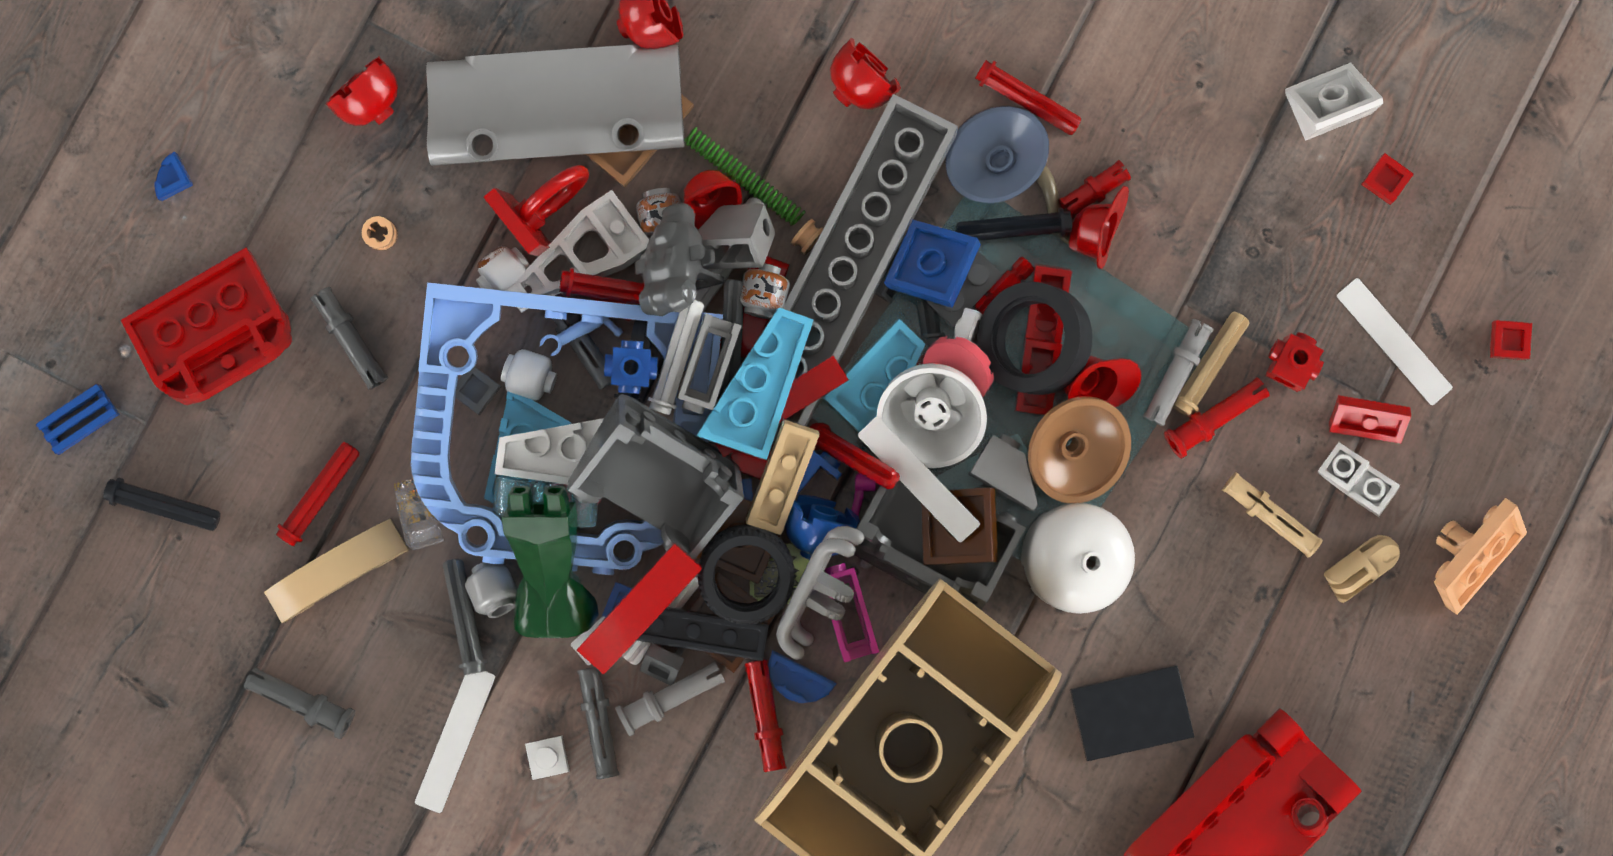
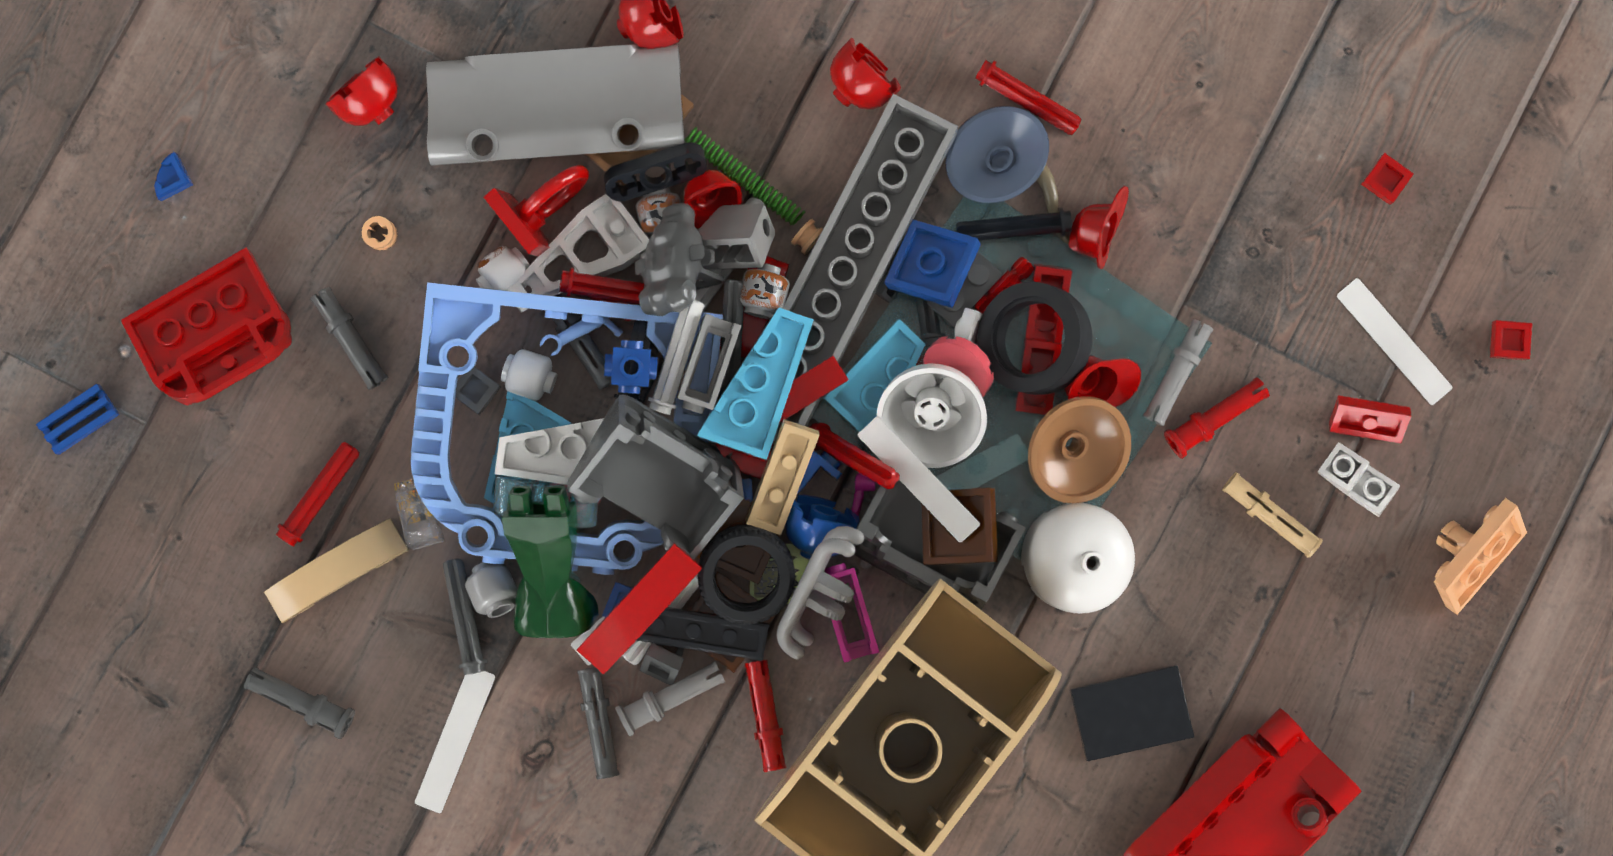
black axle [103,477,220,531] -> none
white plate [525,736,570,780] -> none
blue tile [768,650,837,703] -> none
light grey slope [968,433,1038,512] -> none
red pin [1058,160,1131,218] -> none
tan axle [1173,312,1249,417] -> none
red brick [1265,332,1324,392] -> none
white slope [1285,63,1383,141] -> none
tan arm [1324,535,1400,603] -> none
none -> black beam [604,142,707,201]

